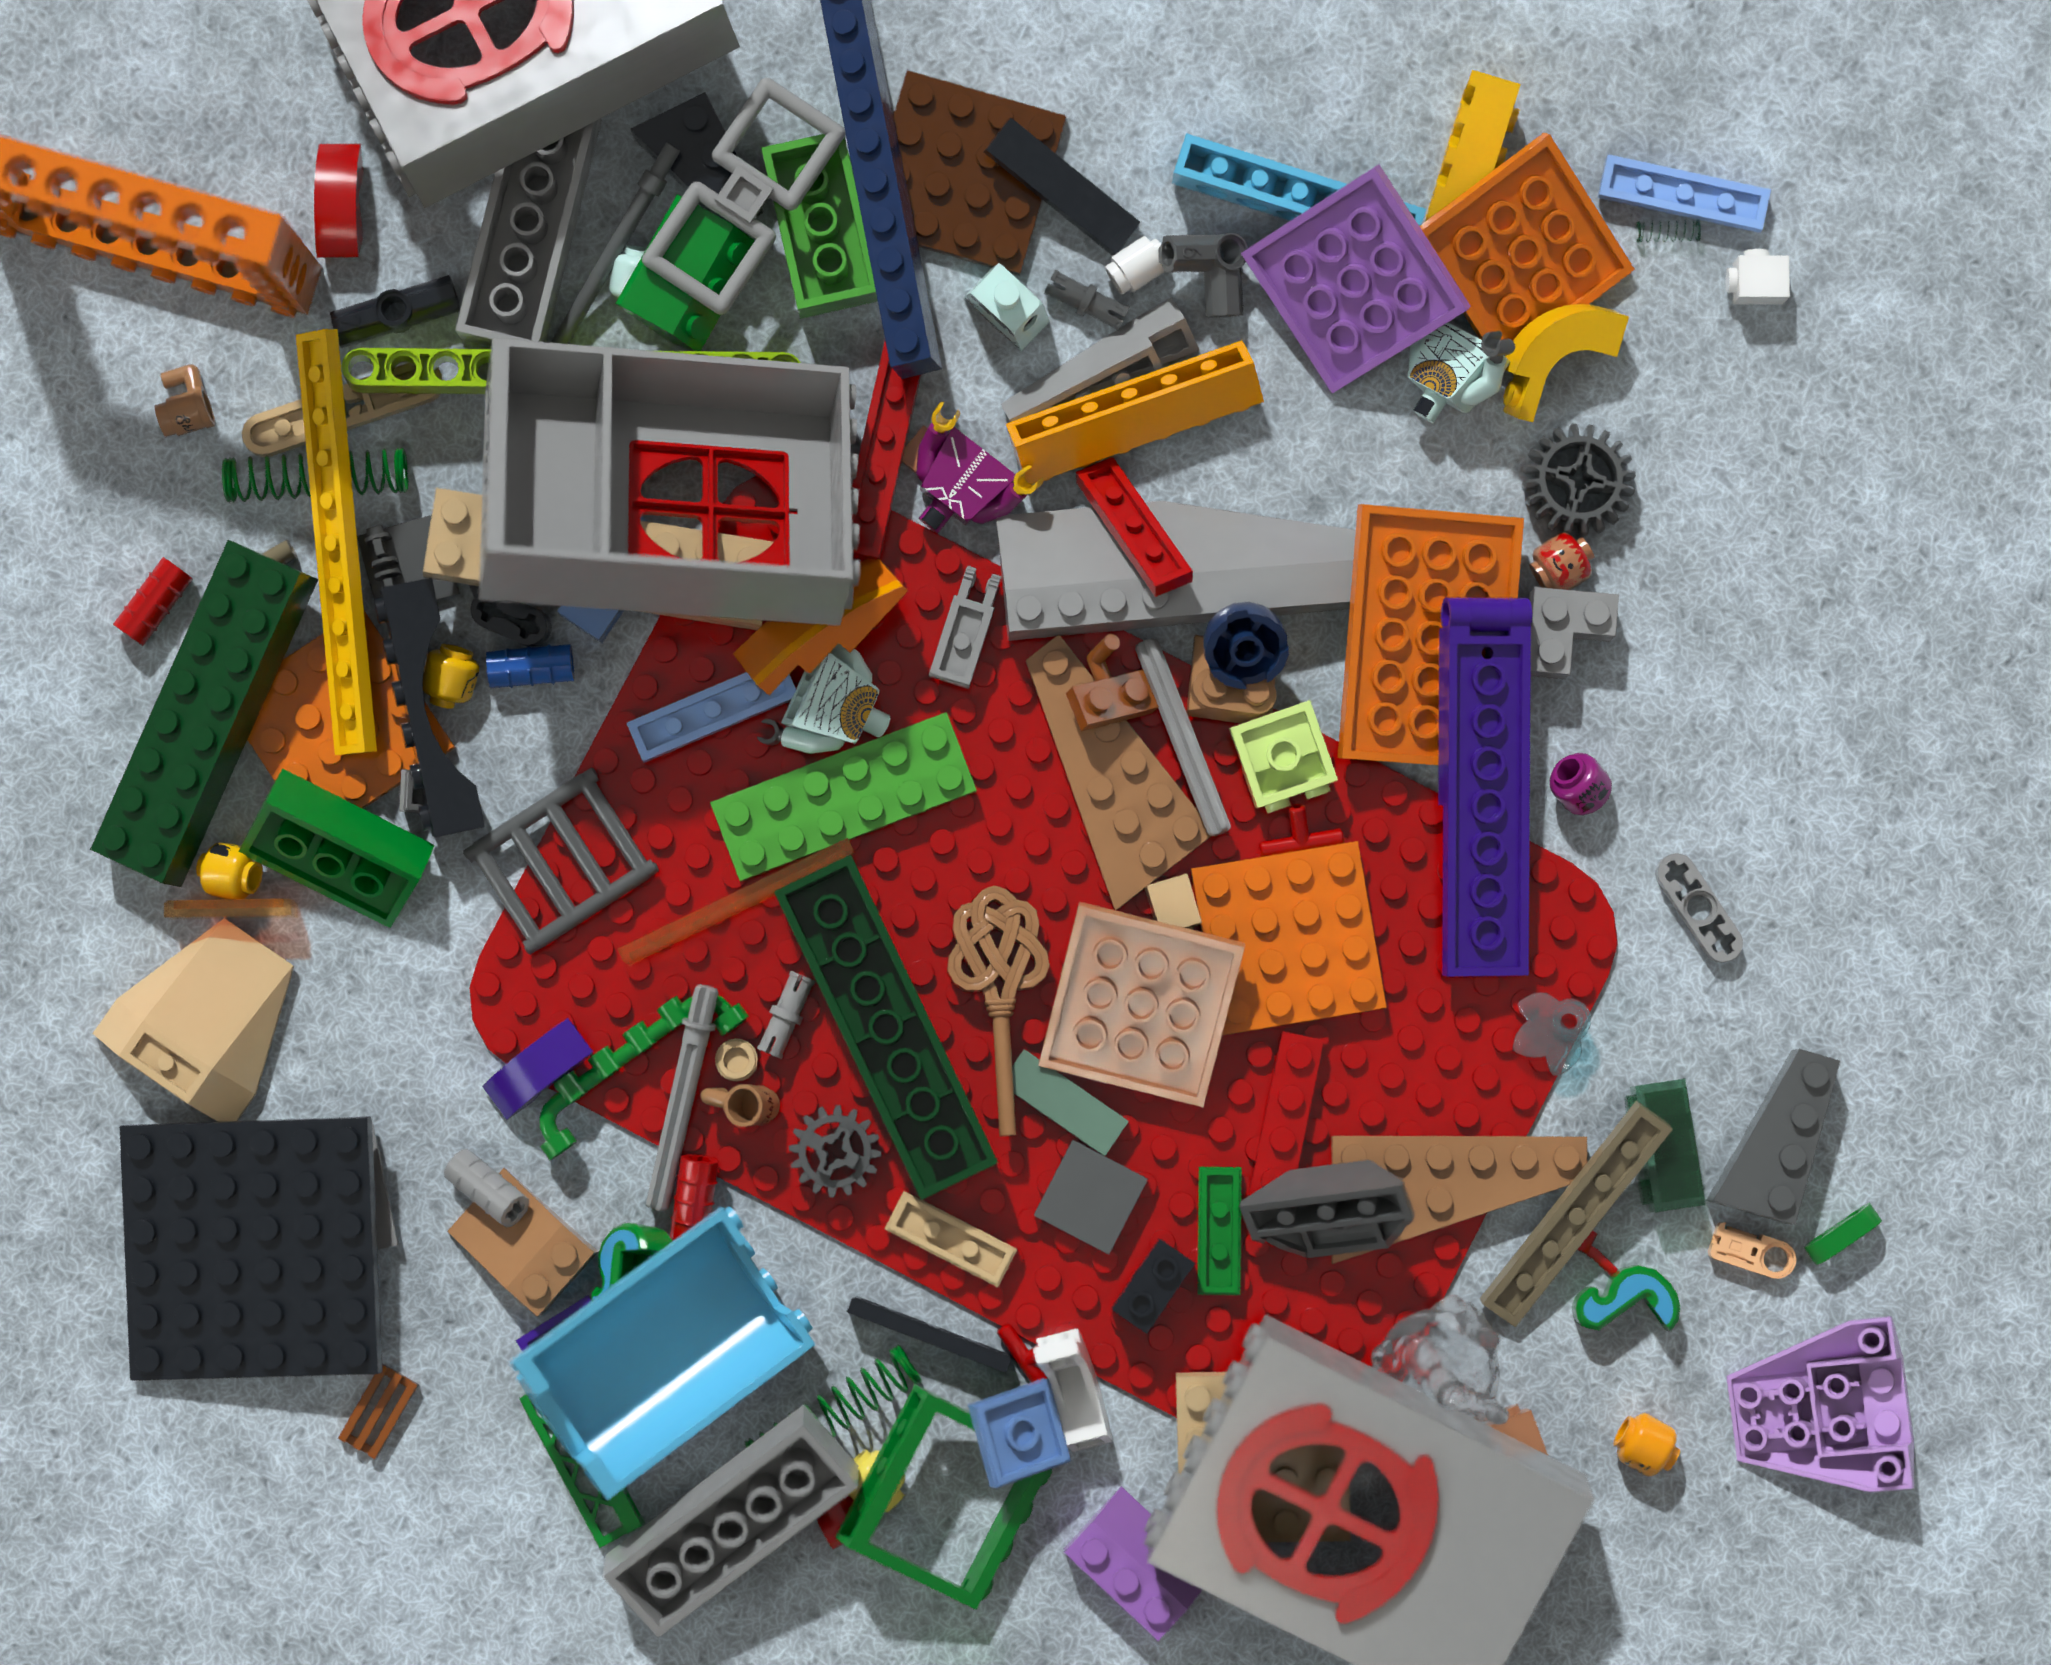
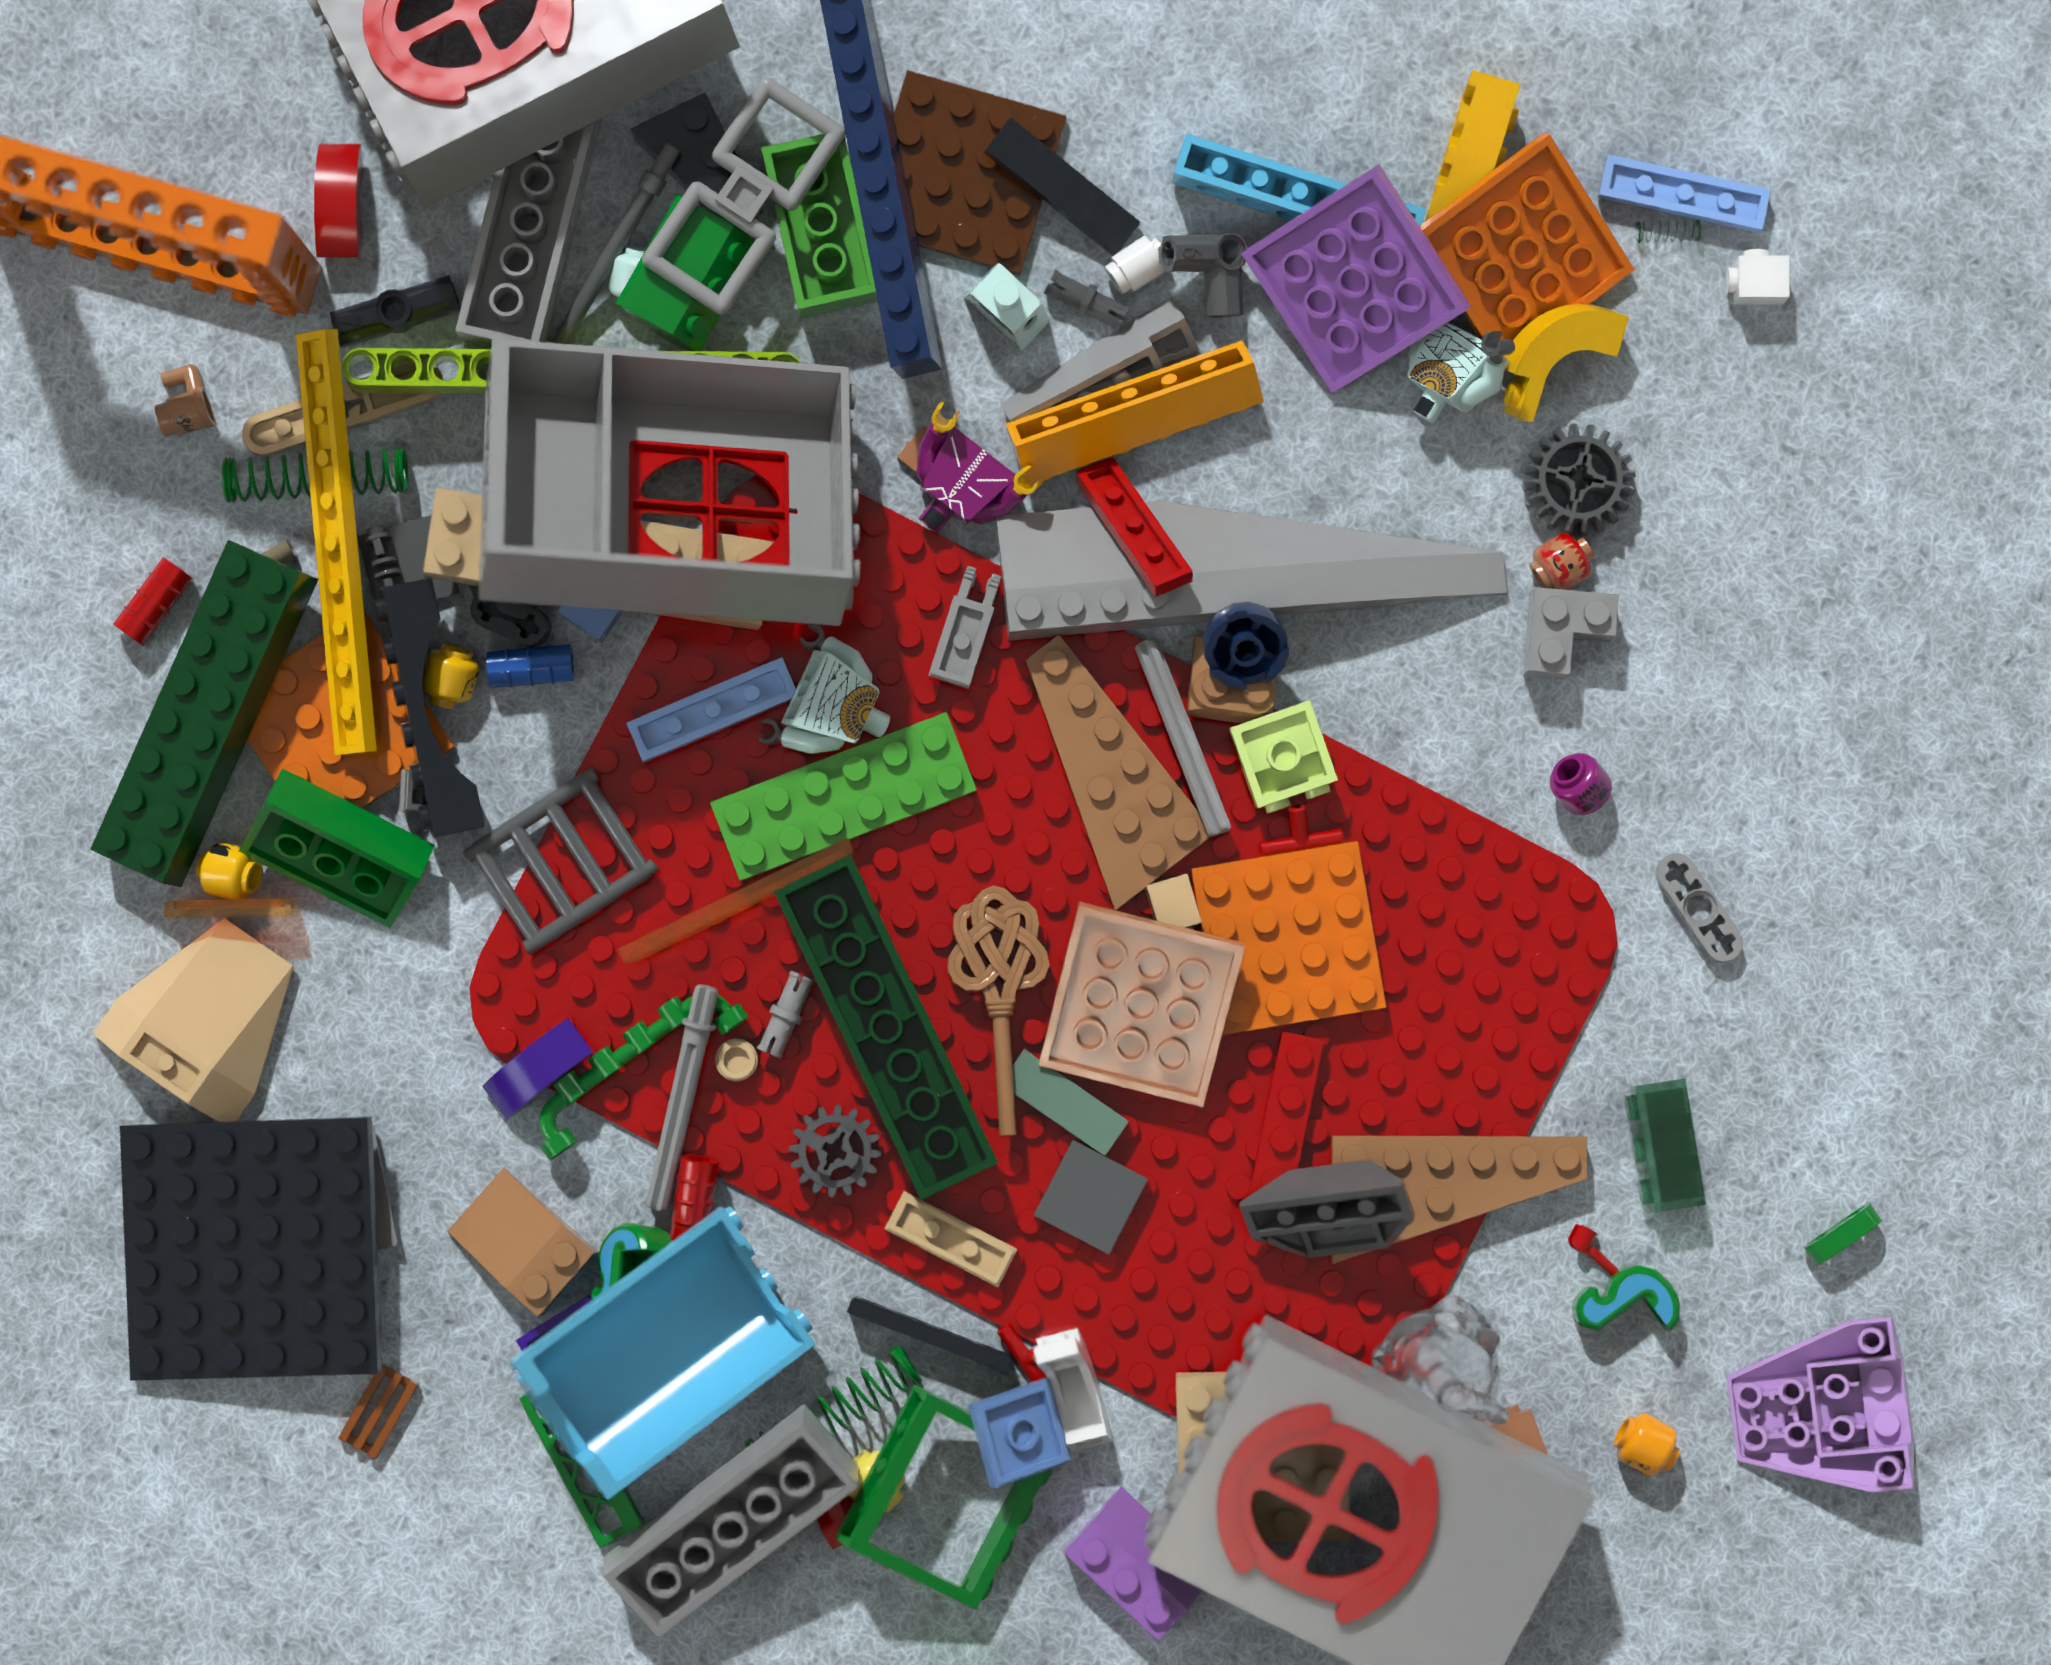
light grey axle [444,1149,529,1228] -> none
medium nougat piece [701,1085,780,1127] -> none
orange slope [733,559,908,695] -> none
red plate [851,341,922,560] -> none
dark orange plate [1066,634,1159,731] -> none
black brick [1111,1238,1195,1334] -> none
green tile [1197,1167,1241,1295] -> none
orange plate [1338,504,1524,765] -> none
dark purple hinge [1438,597,1532,976] -> none
dark tan plate [1479,1100,1673,1327] -> none
clear light blue plate [1513,993,1591,1076] -> none
dark grey wedge [1706,1049,1841,1225] -> none
light nougat piece [1708,1222,1796,1279] -> none

